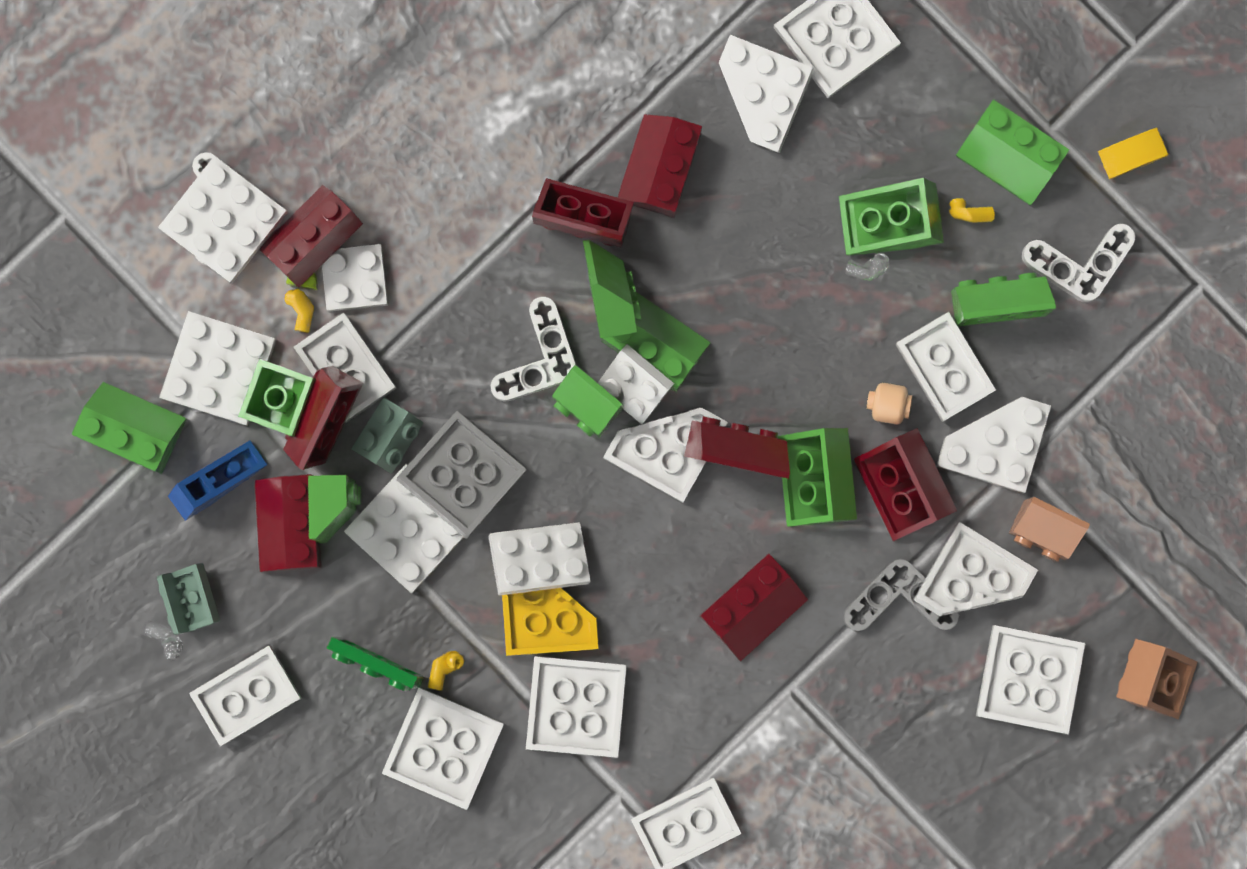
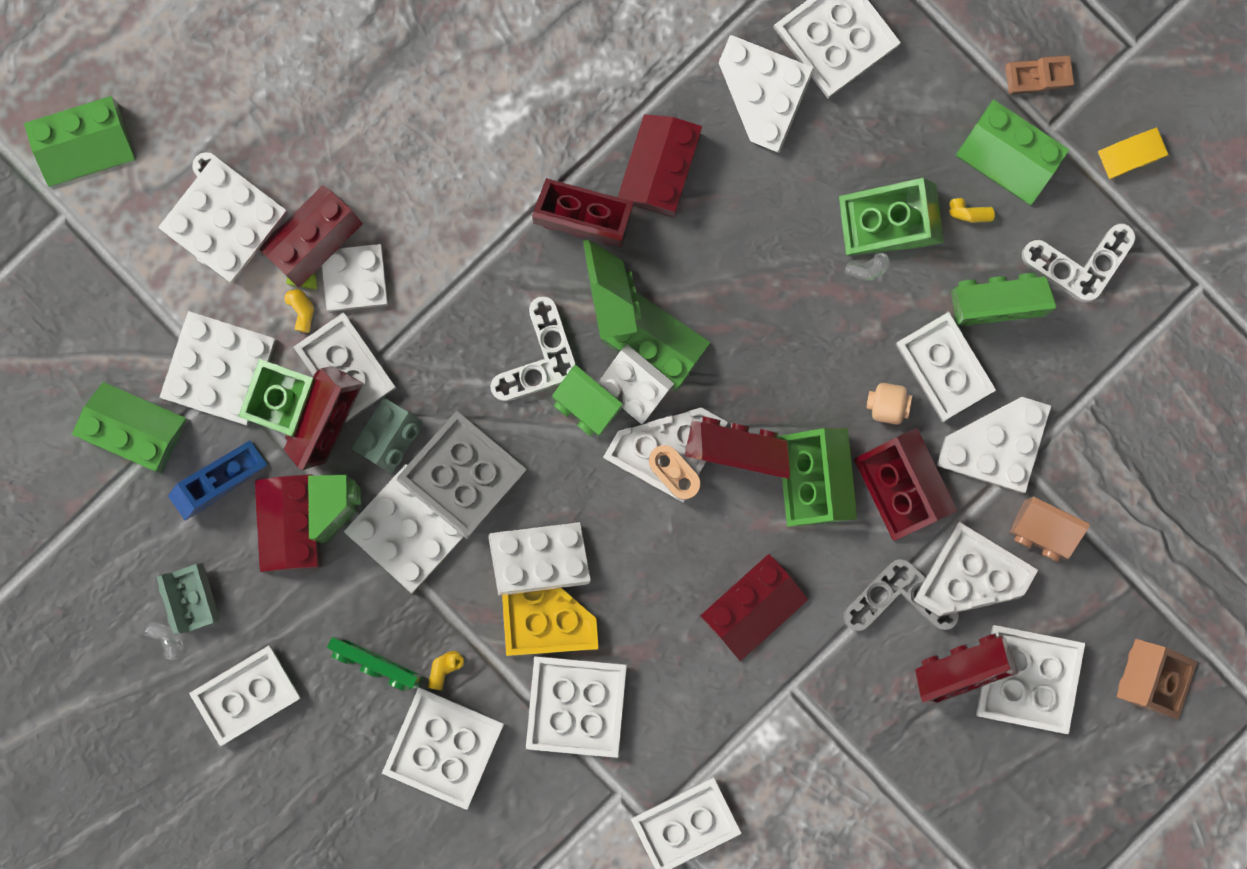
none -> bright green slope [24,96,136,187]
none -> light nougat plate [649,445,700,500]
none -> dark red slope [915,633,1019,705]
none -> nougat slope [1005,56,1074,95]

